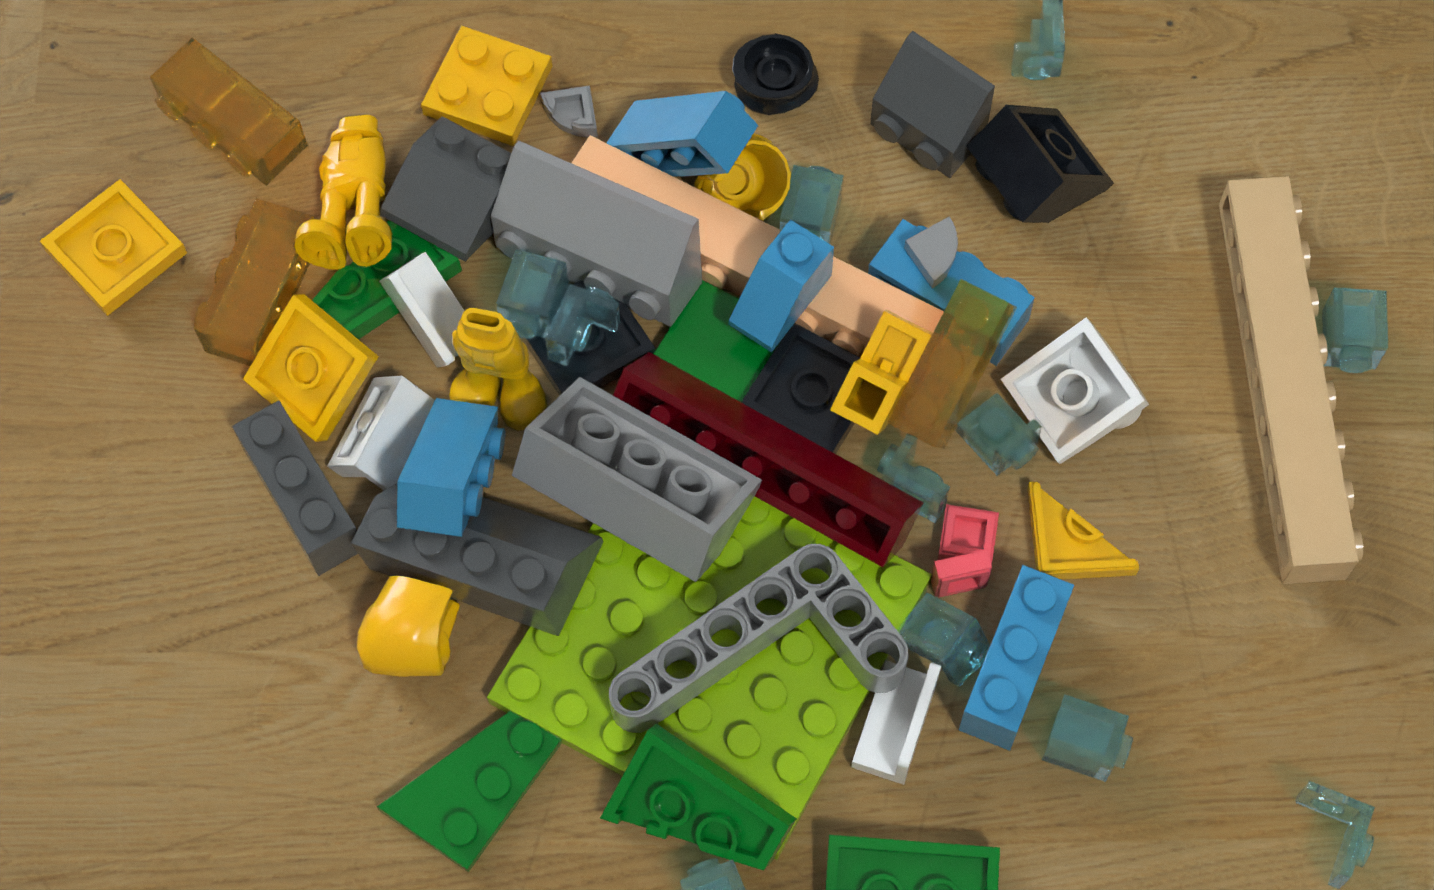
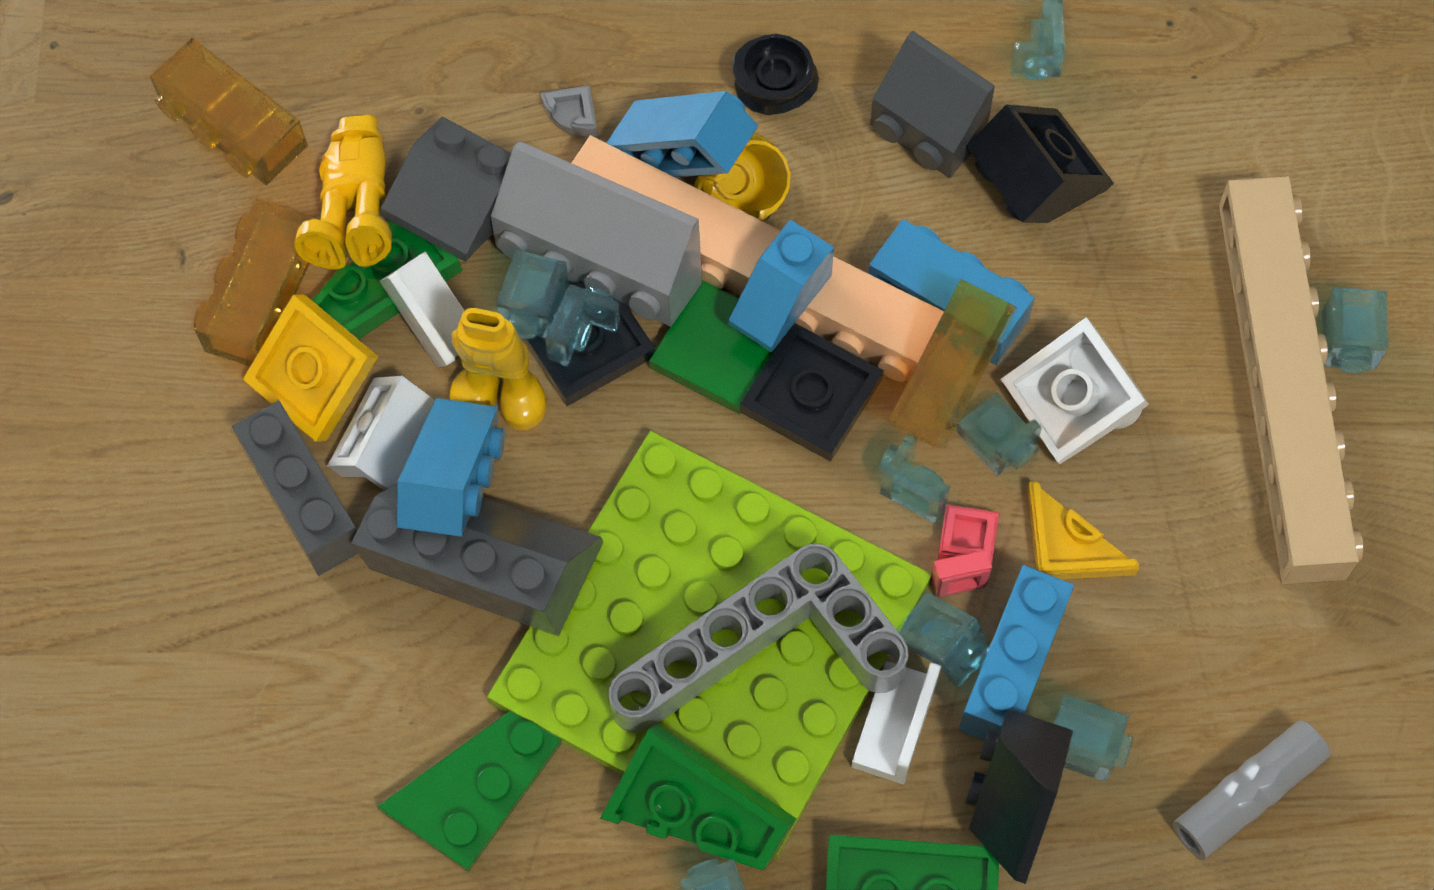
yellow plate [40,179,187,316] -> none
yellow piece [357,576,460,677] -> none
yellow plate [421,25,553,146] -> none
light grey slope [512,377,762,582] -> none
dark red brick [613,352,924,567] -> none
clear light blue brick [780,165,844,244] -> none
yellow brick [830,310,934,435] -> none
light grey tile [904,216,958,288] -> none
clear light blue bracket [1295,781,1375,889] -> none
none -> black slope [965,709,1073,884]
none -> light grey axle [1172,720,1331,860]

